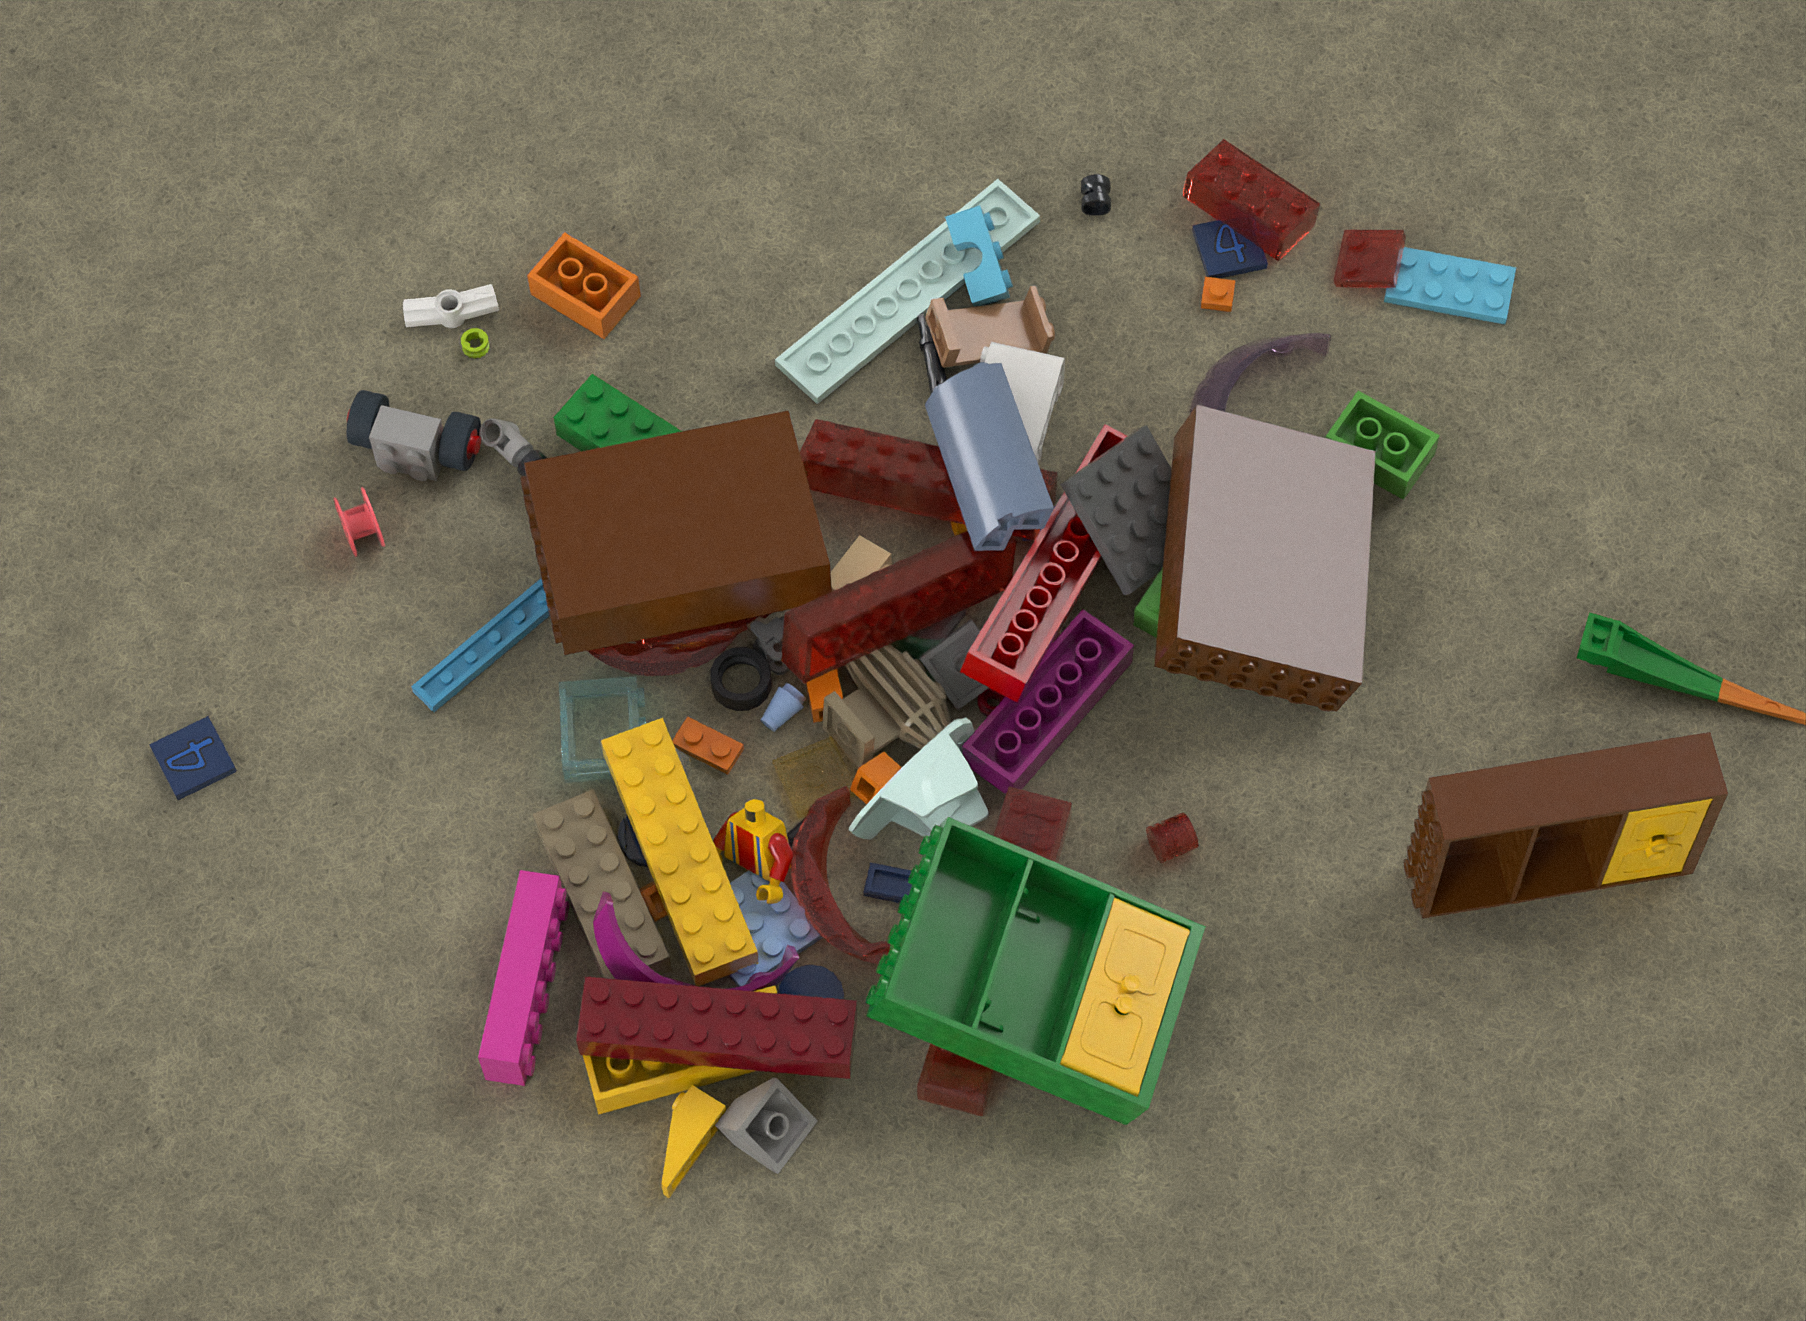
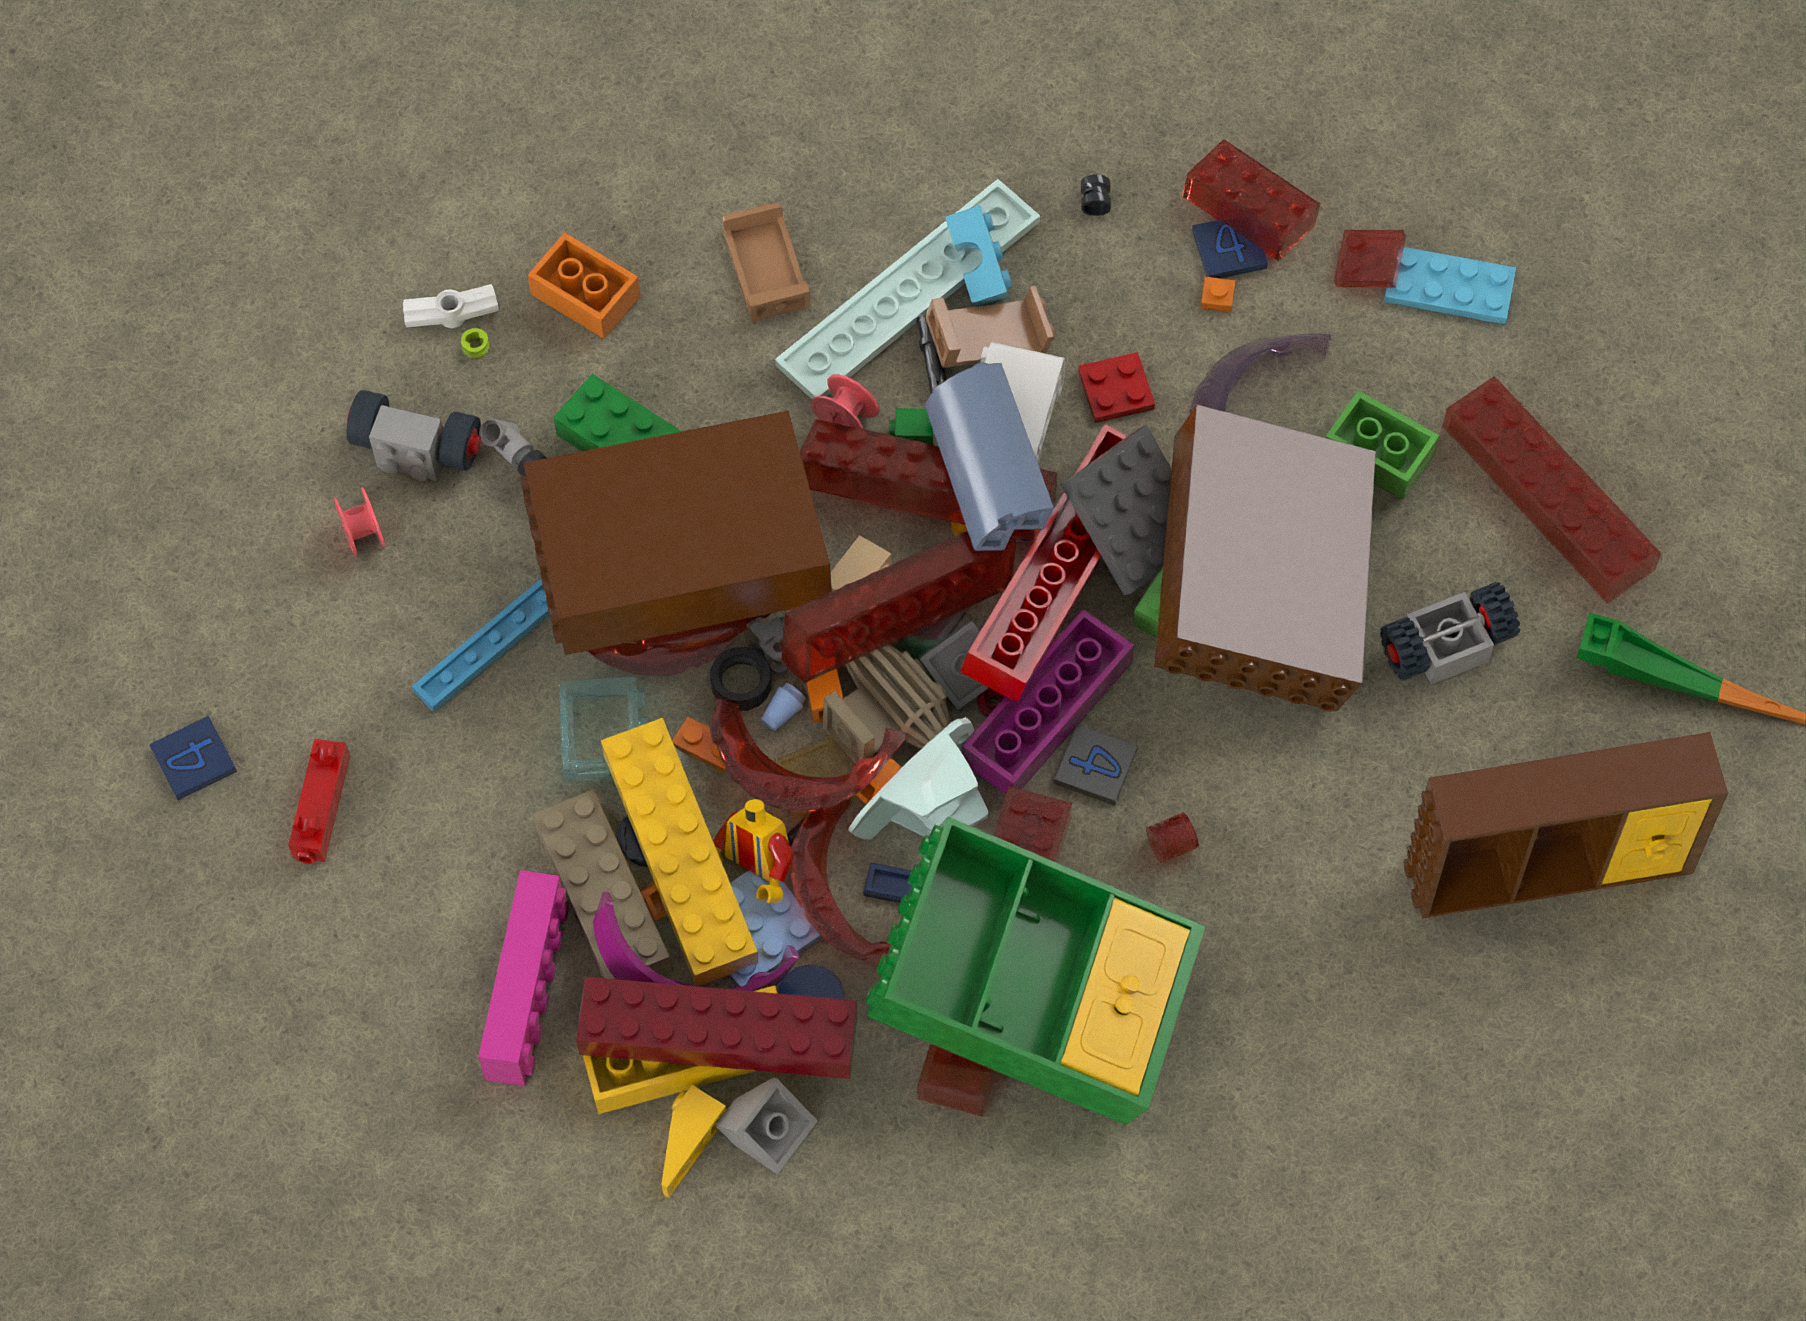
none -> red brick [288,739,350,864]
none -> clear red windscreen [710,698,907,812]
none -> medium nougat panel [722,202,811,322]
none -> coral piece [811,374,880,439]
none -> green brick [889,408,933,451]
none -> dark grey tile [1054,724,1138,805]
none -> red plate [1078,352,1155,423]
none -> brick [1380,582,1520,685]
none -> clear red brick [1442,376,1661,604]

